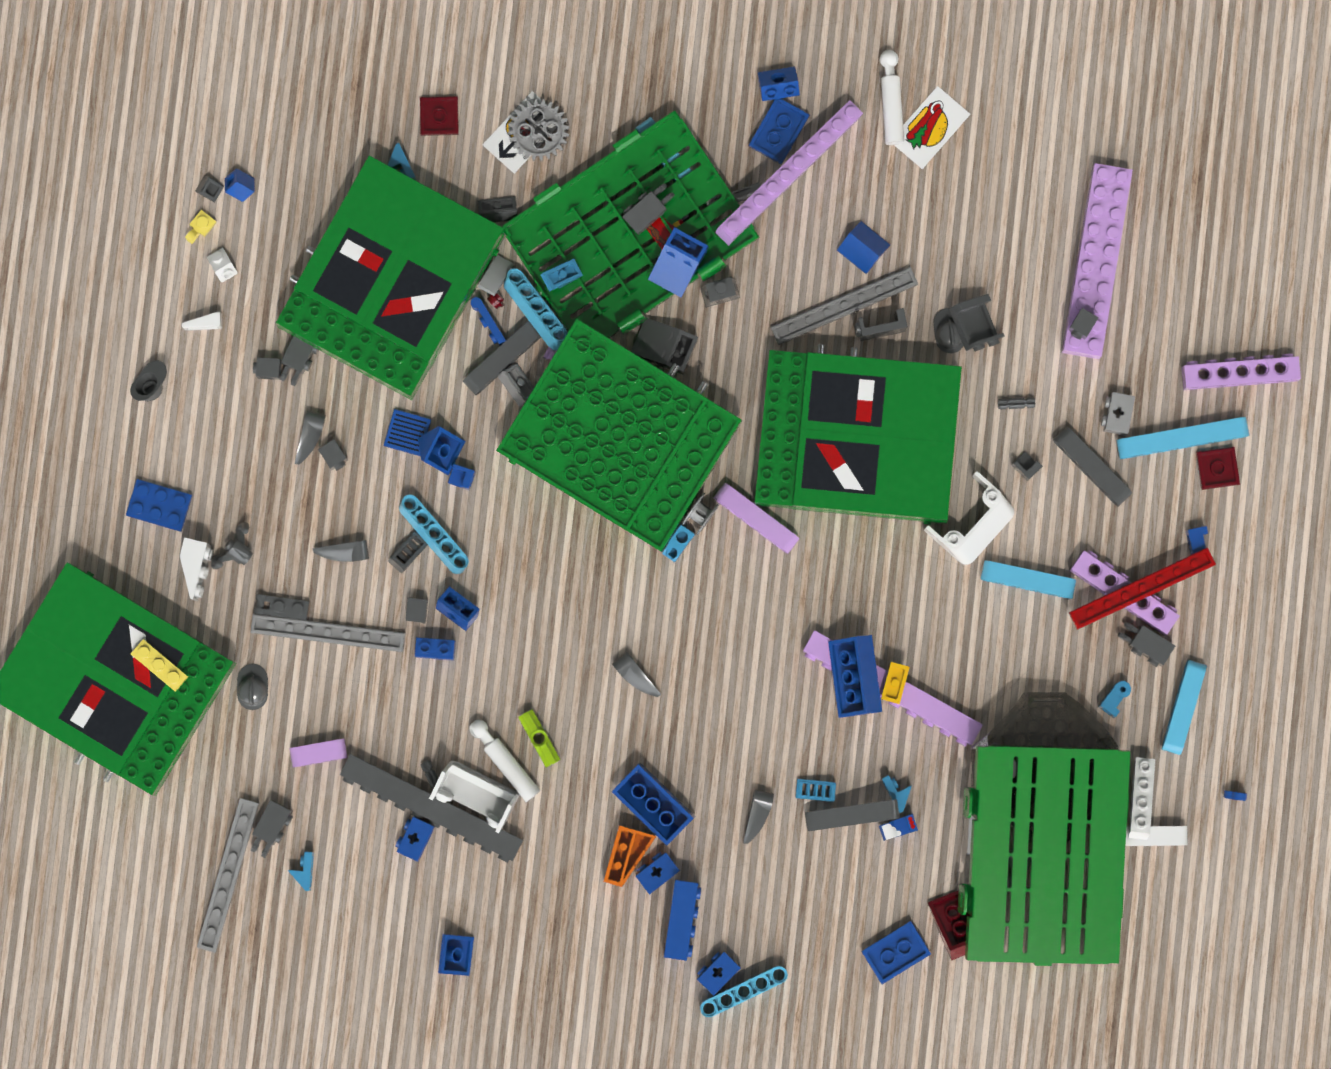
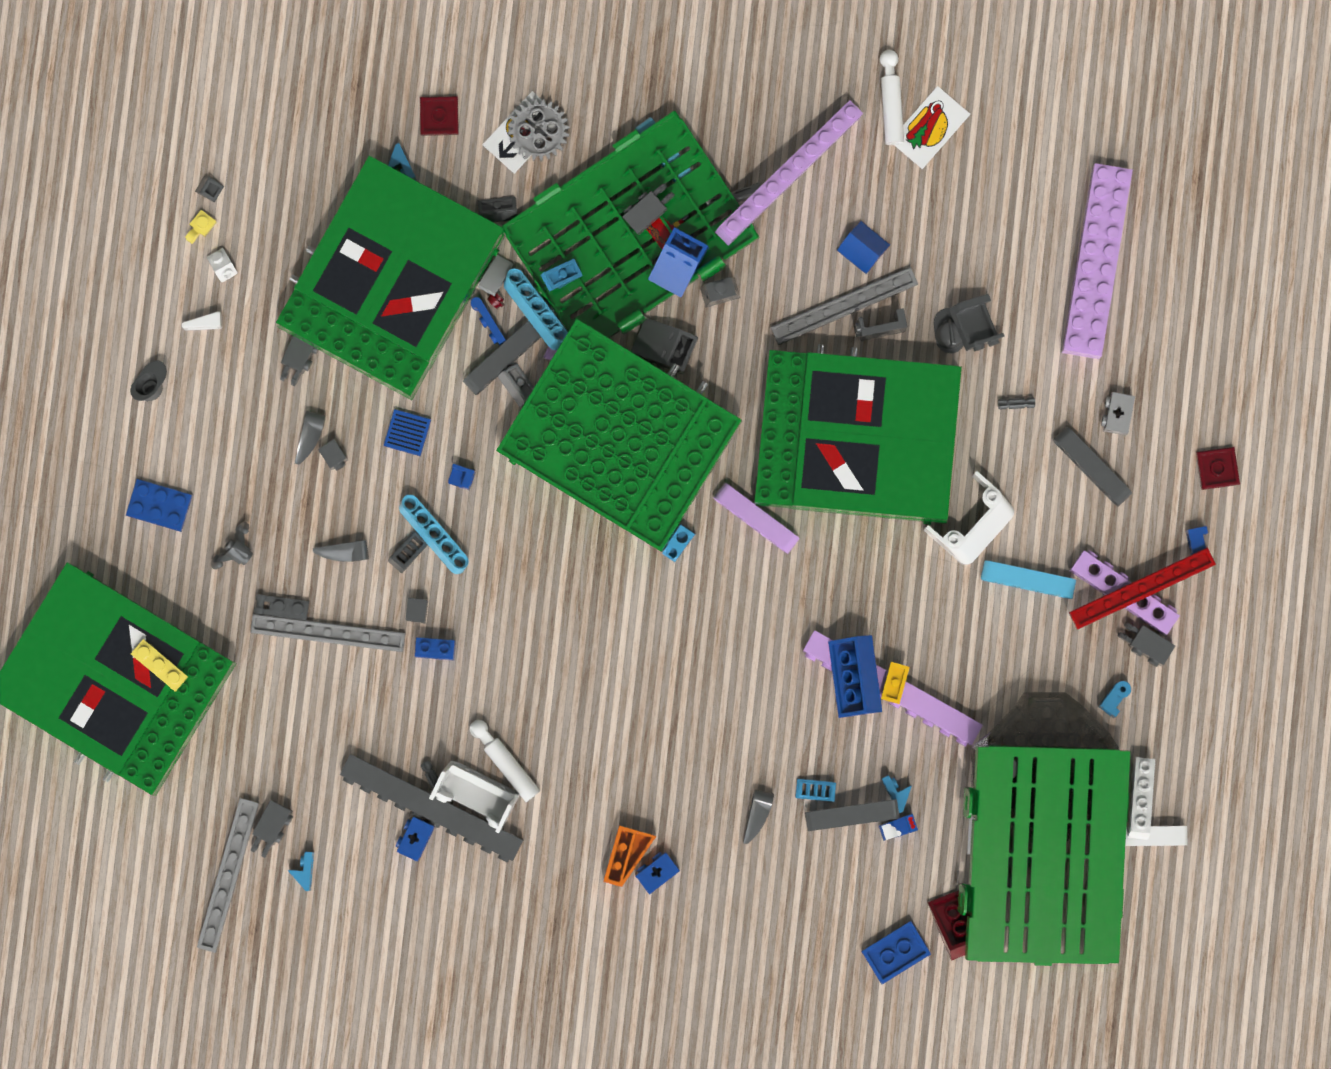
white slope [180,538,213,602] -> none
blue panel [225,168,255,202] -> none
dark grey piece [237,664,268,710] -> none
dark grey brick [253,357,282,380] -> none
lavender beam [289,739,348,768] -> none
blue slope [418,426,466,476] -> none
blue brick [436,586,480,631] -> none
blue slope [438,934,474,976] -> none
lime piece [518,709,561,768] -> none
piece [612,652,661,697] -> none
blue slope [612,763,696,846] -> none
blue brick [664,880,701,961] -> none
light grey piece [682,493,720,535] -> none
blue brick [697,951,741,996] -> none
medium azure beam [700,966,788,1017] -> none
blue plate [749,98,810,165] -> none
blue brick [757,66,800,101] -> none
dark grey panel [1012,452,1043,481] -> none
dark grey brick [1069,308,1099,340] -> none
medium azure beam [1116,417,1250,459] -> none
medium azure beam [1162,660,1207,755] -> none
lavender brick [1182,354,1301,390] -> none
blue tile [1223,790,1247,801] -> none

